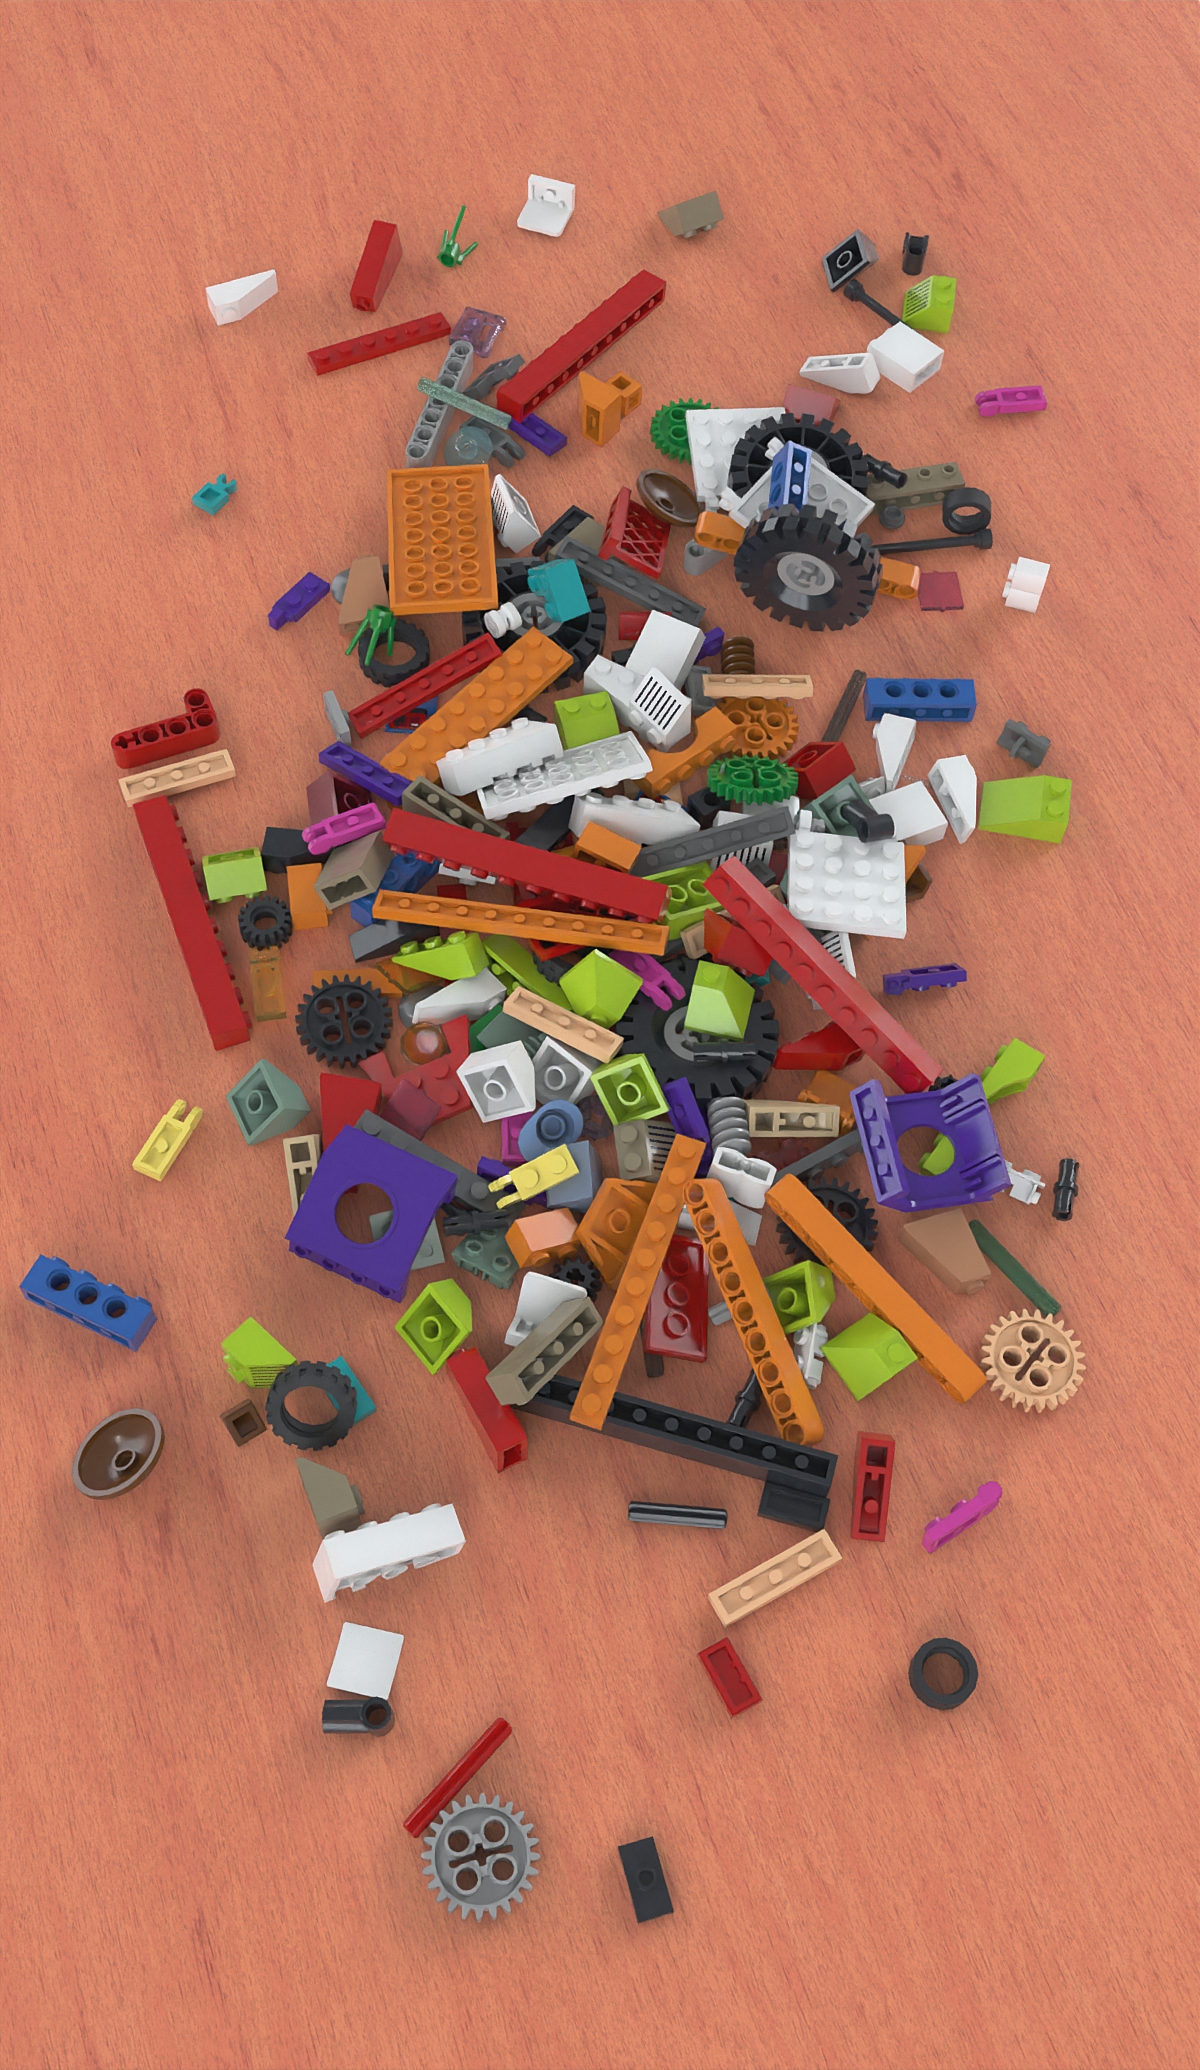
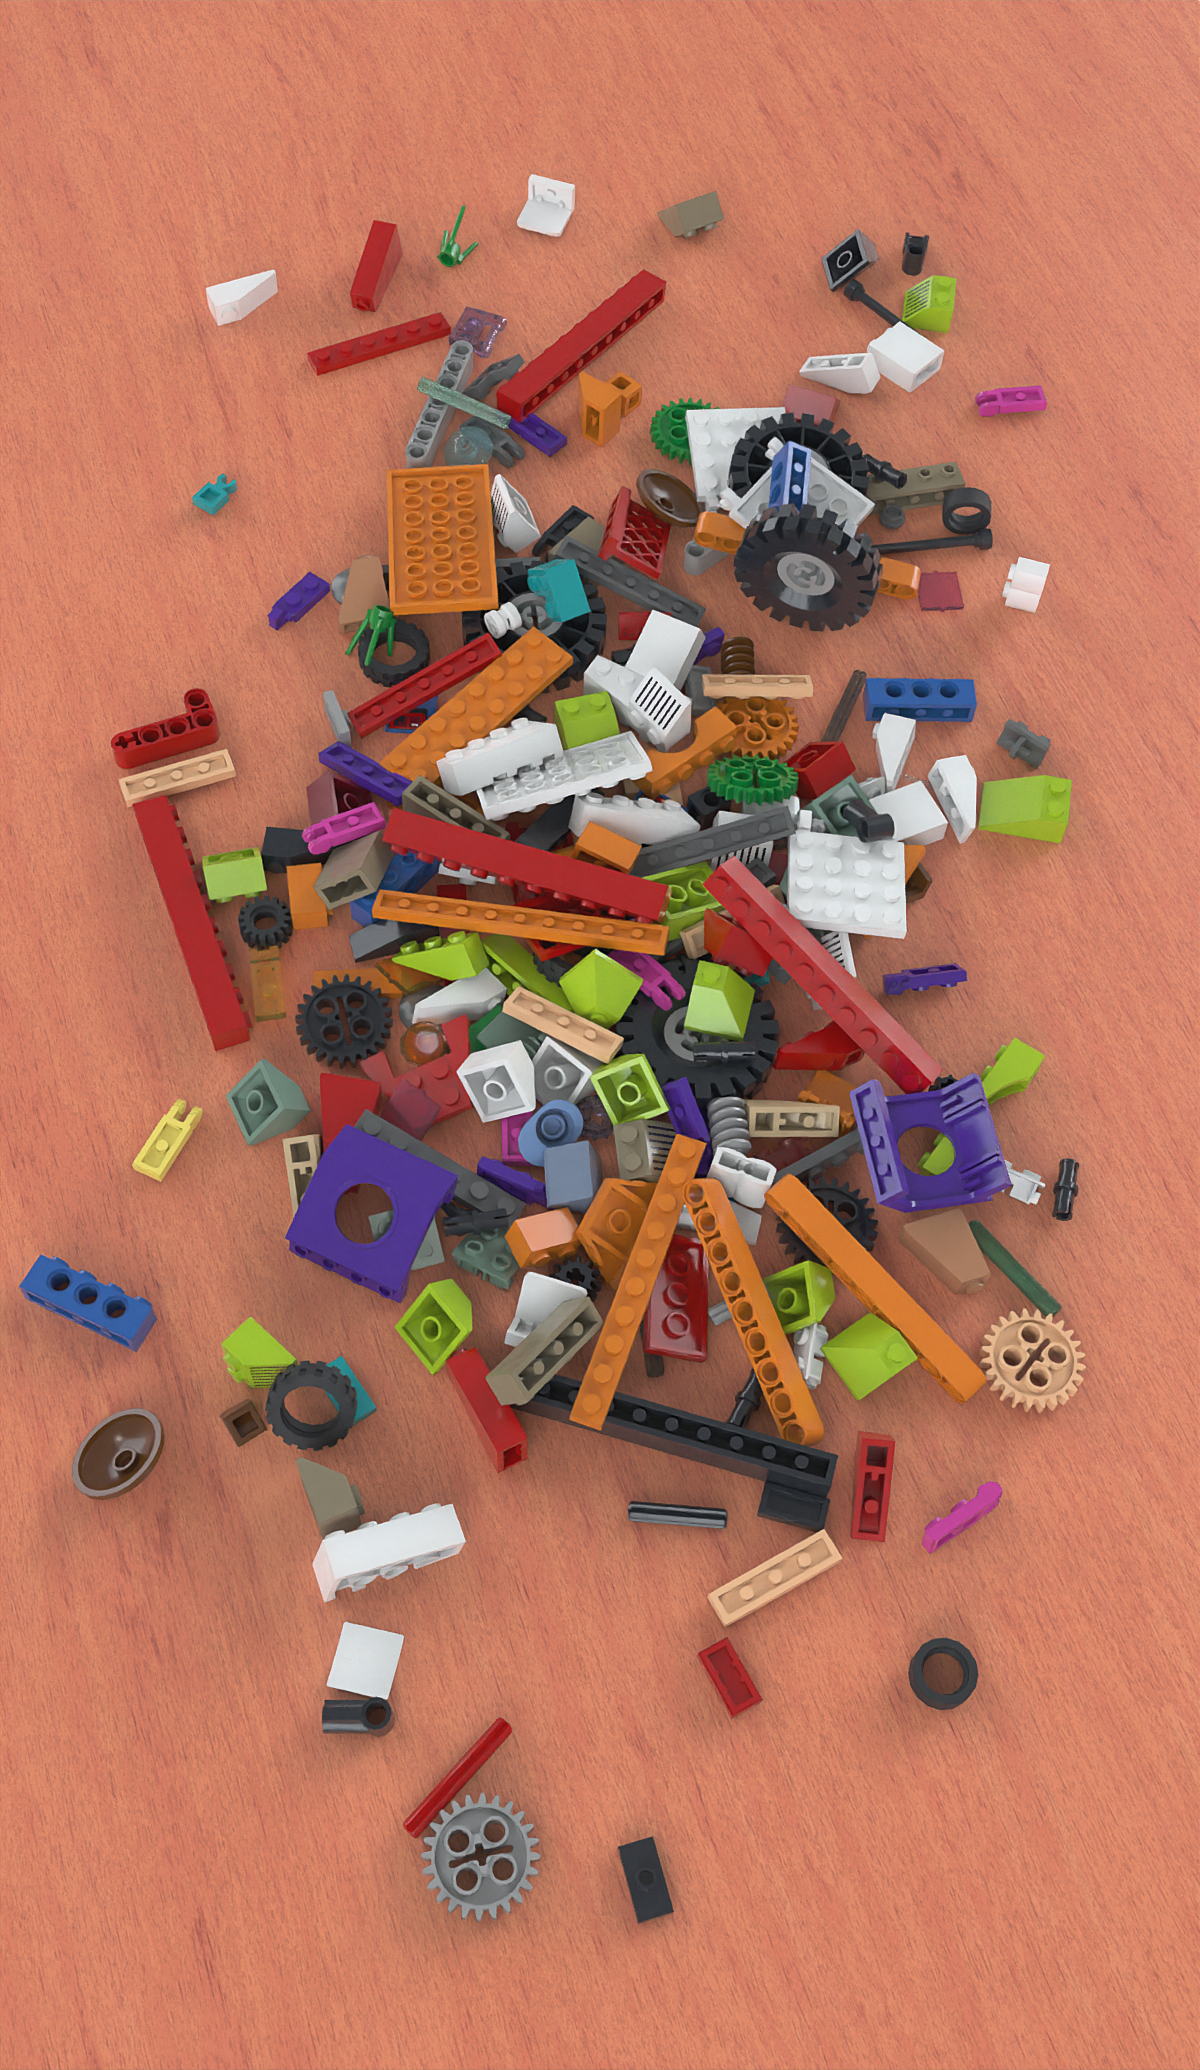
light yellow hinge [488,1144,580,1210] -> none

